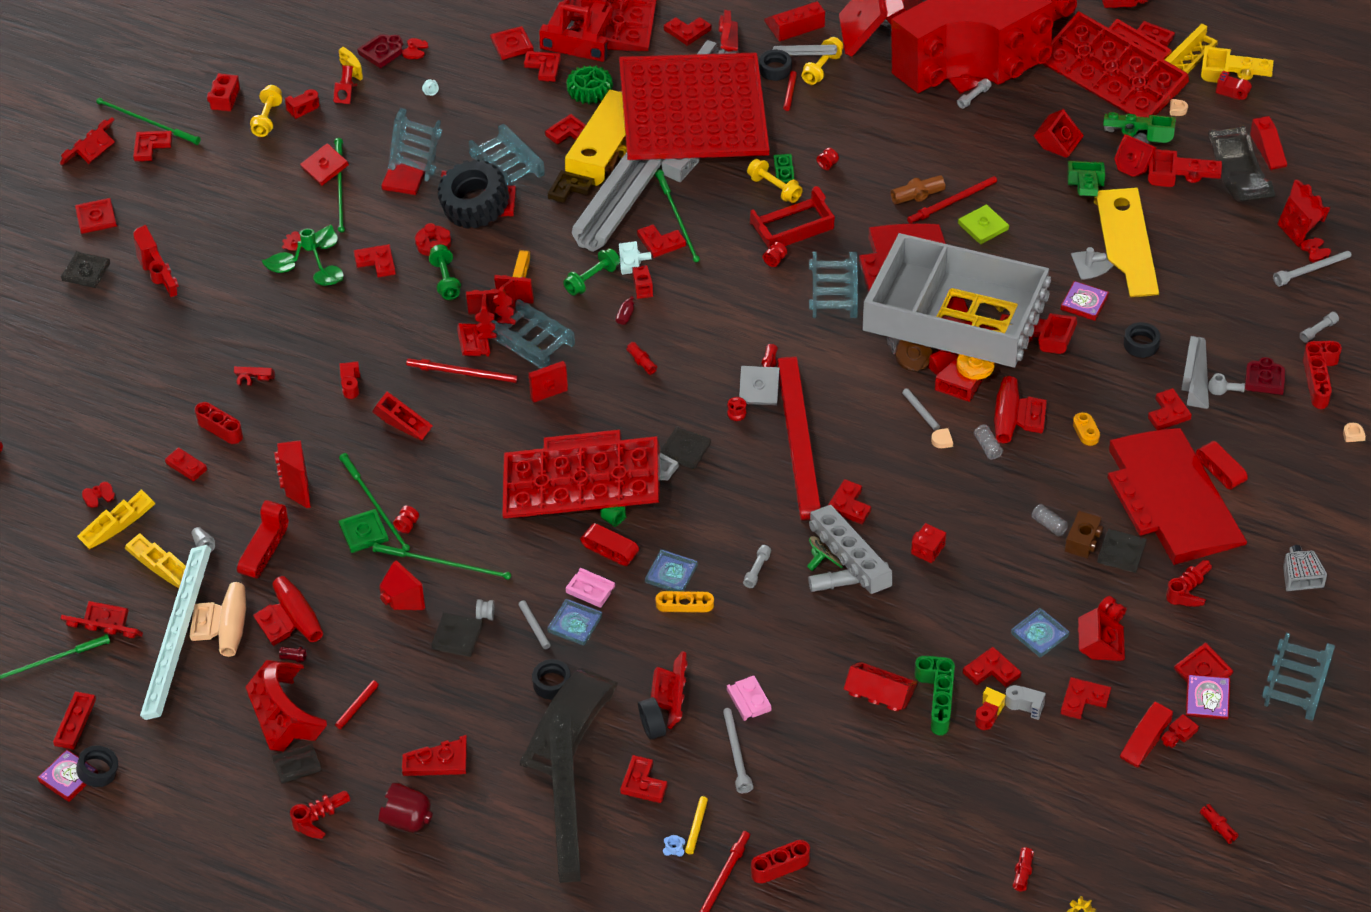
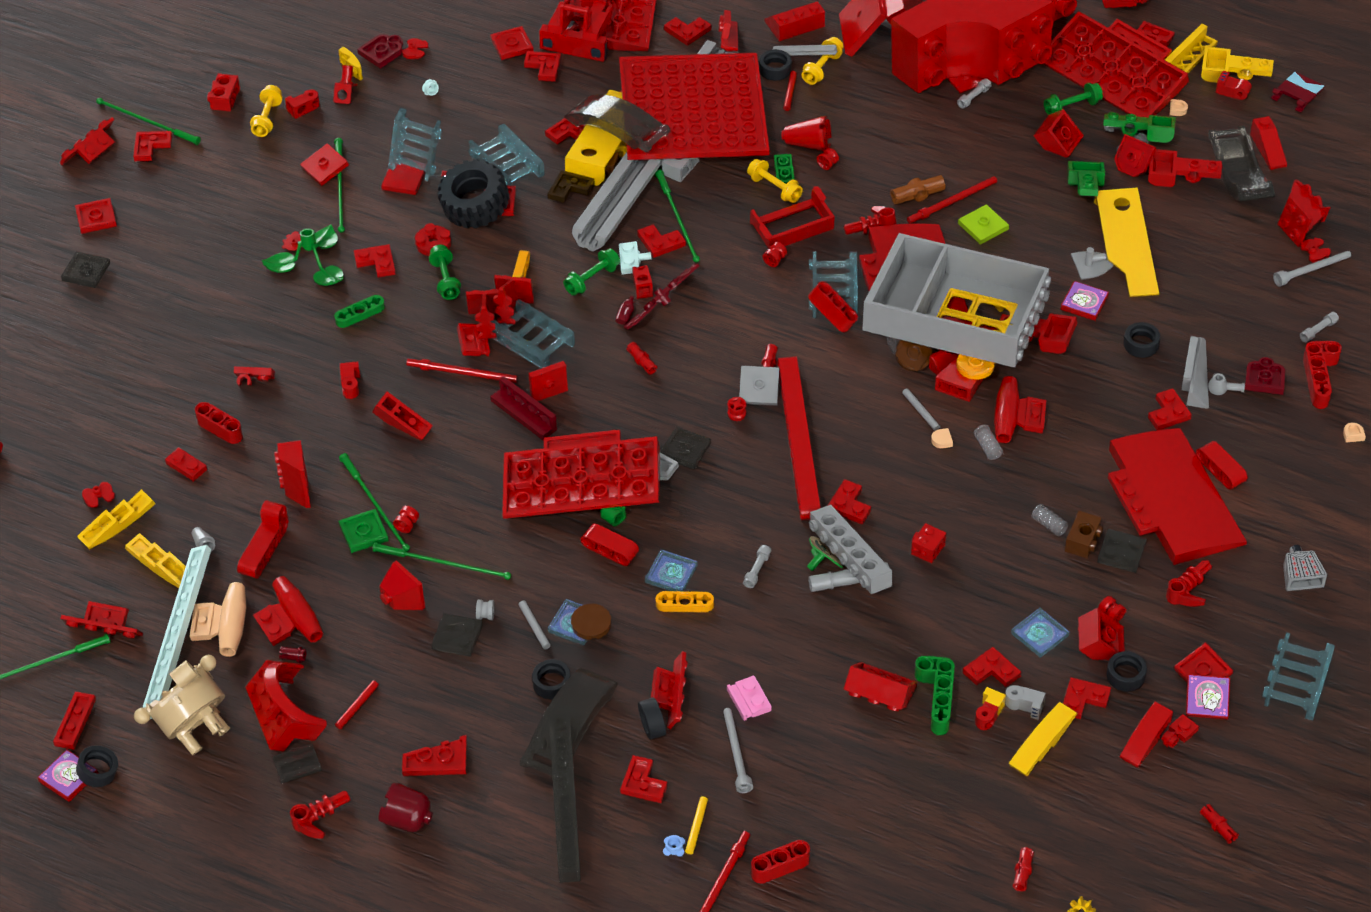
red plate [133,225,179,297] -> none
green gear [566,65,613,104] -> none
bright pink plate [566,568,615,608] -> none
light orange plate [1073,412,1100,446] -> none
none -> tan piece [134,655,230,755]
none -> green beam [334,295,385,328]
none -> dark red fence [490,376,557,441]
none -> clear smoke windscreen [564,94,671,152]
none -> reddish brown tile [571,604,611,640]
none -> dark red piece [624,263,700,329]
none -> red cone [781,116,831,151]
none -> red beam [808,281,858,332]
none -> red piece [844,206,897,235]
none -> yellow slope [1009,702,1077,776]
none -> green piece [1044,82,1103,115]
none -> black tyre [1106,651,1147,692]
none -> dark red flag [1271,72,1325,113]

